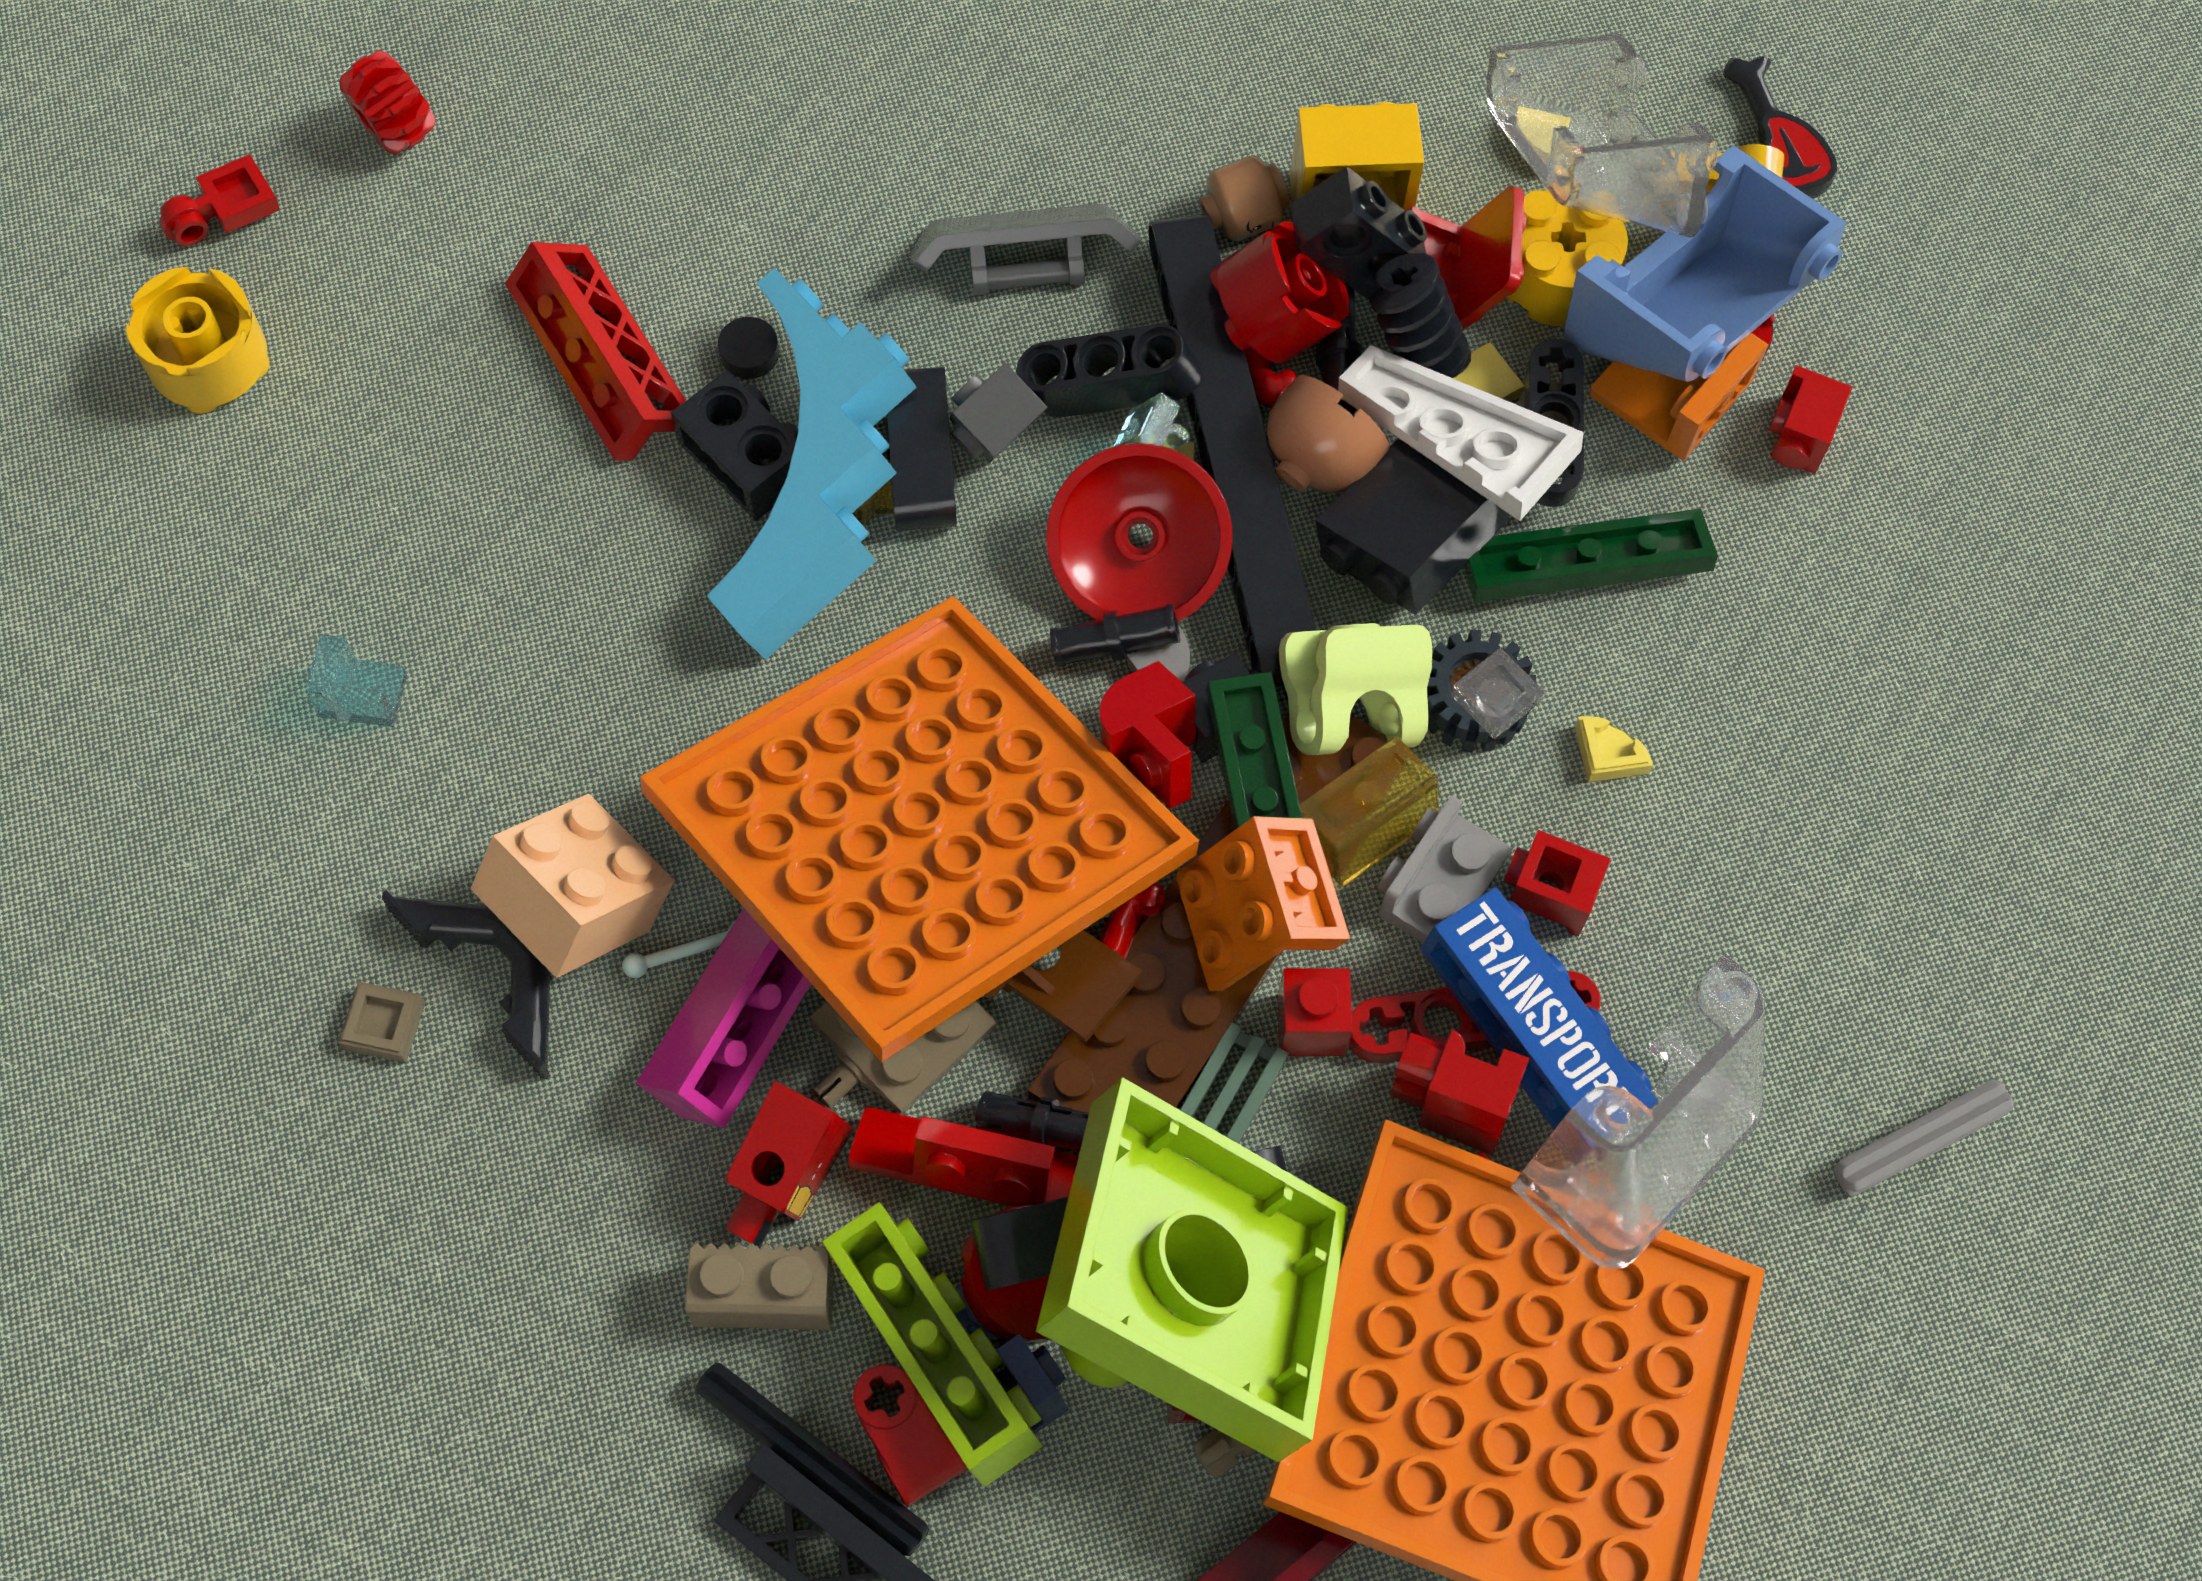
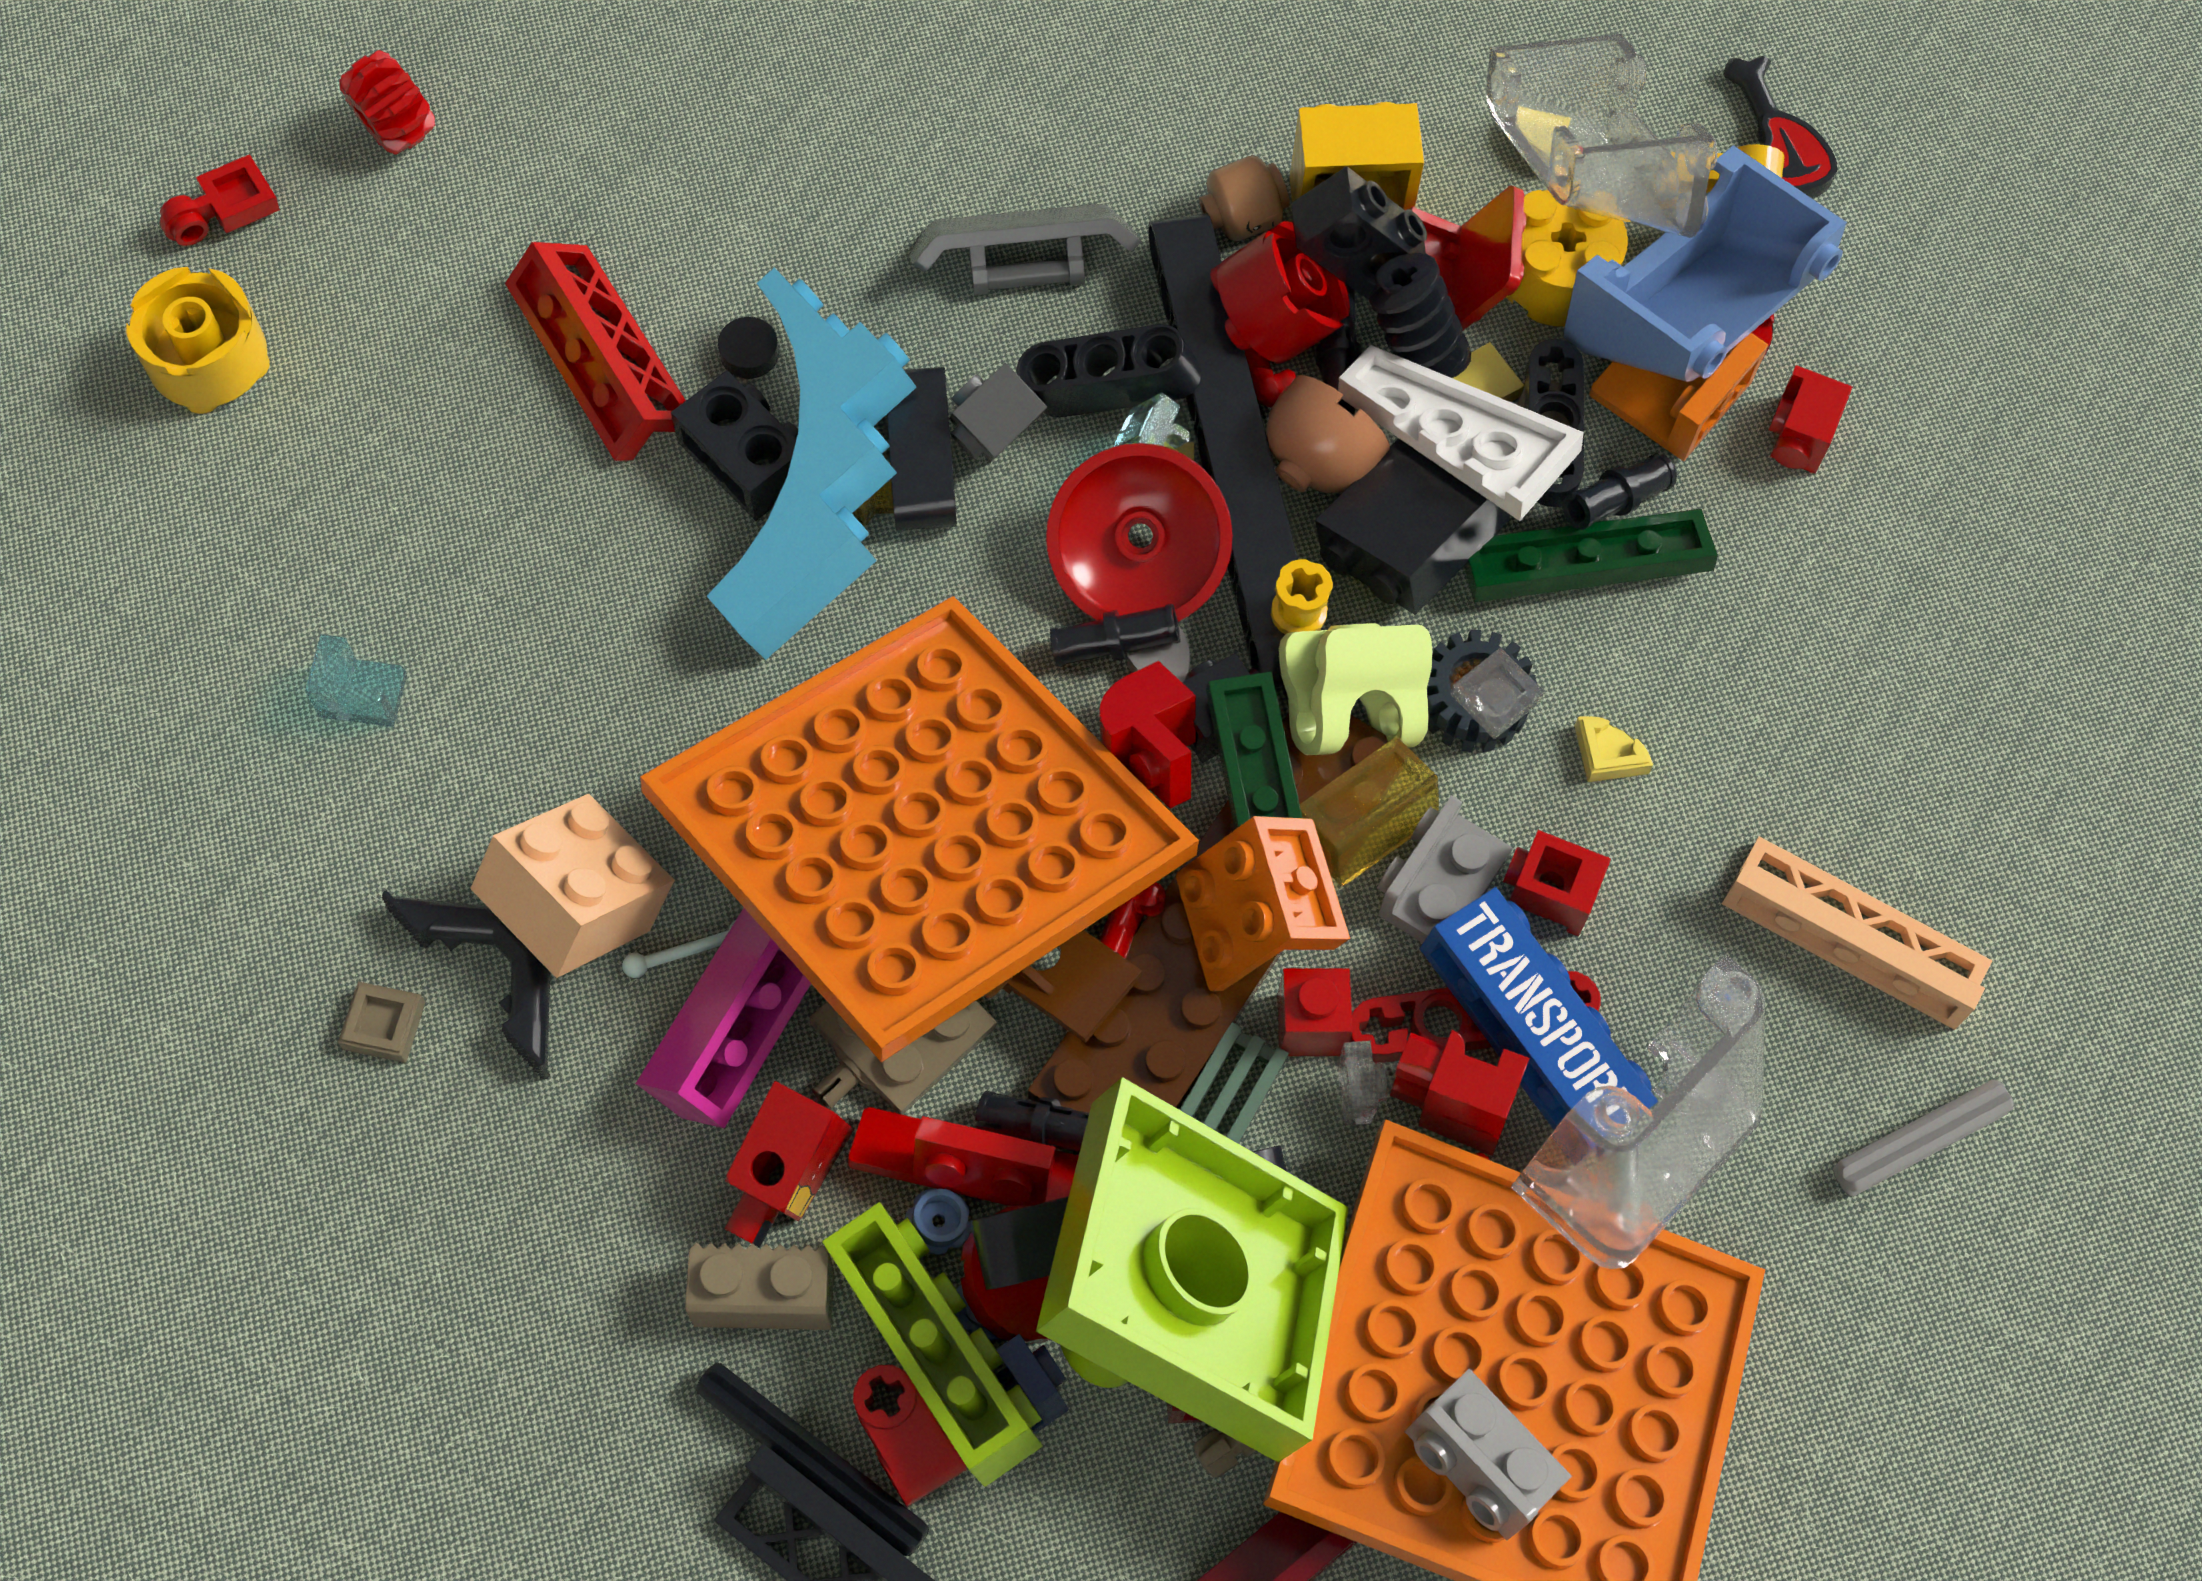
none -> medium blue plate [905,1188,971,1255]
none -> yellow bush [1271,559,1333,634]
none -> clear plate [1337,1041,1387,1126]
none -> light grey bracket [1404,1369,1572,1540]
none -> black pin [1562,453,1677,530]
none -> light nougat fence [1722,836,1992,1030]

